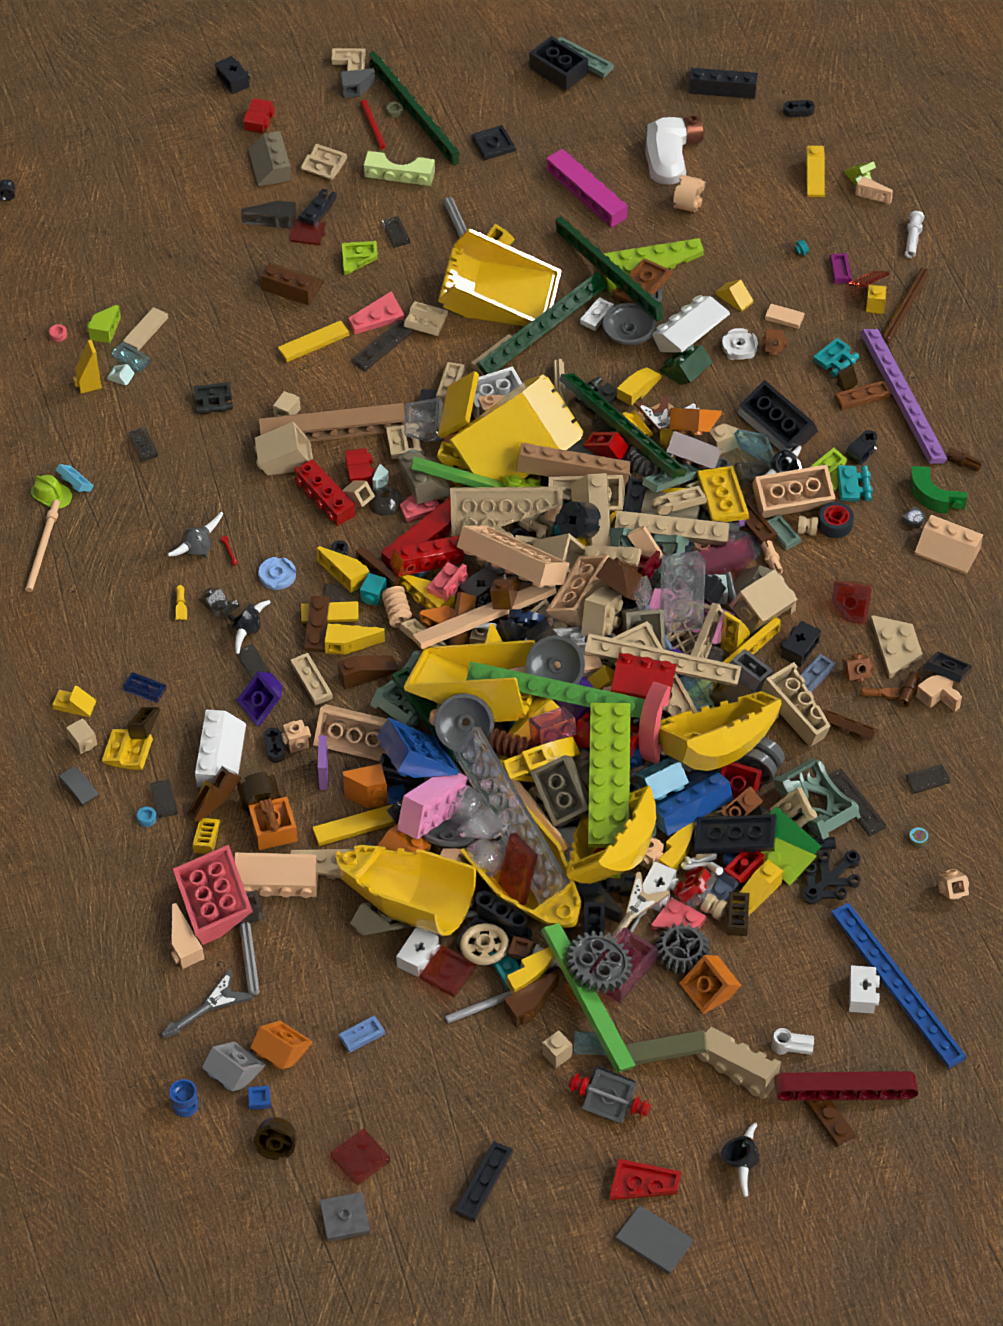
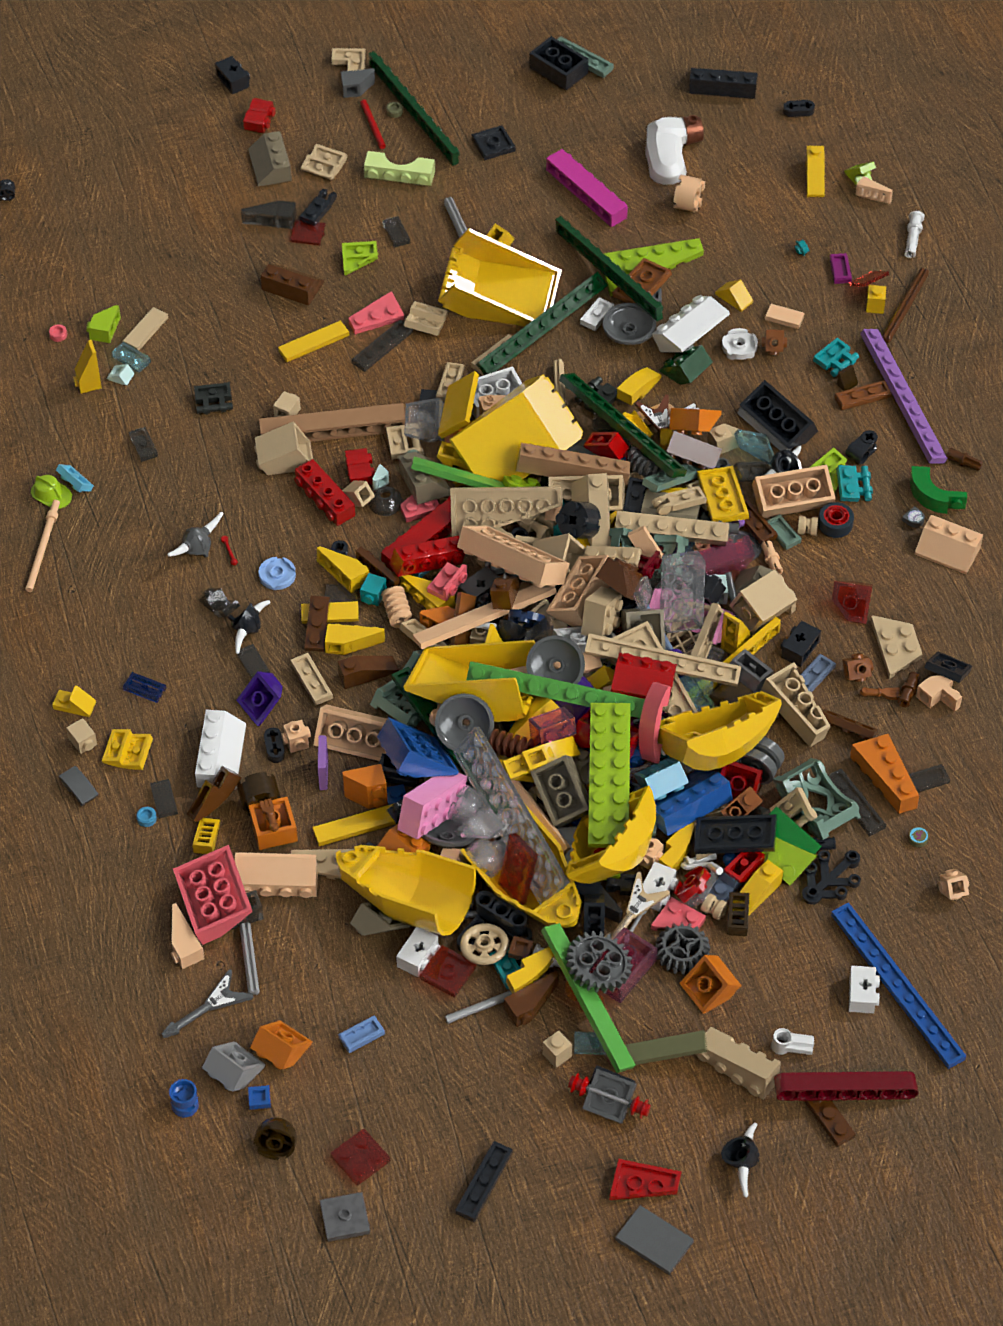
dark brown slope [127,707,160,739] -> none
yellow piece [175,585,187,620] -> none
none -> orange wedge [850,734,919,814]

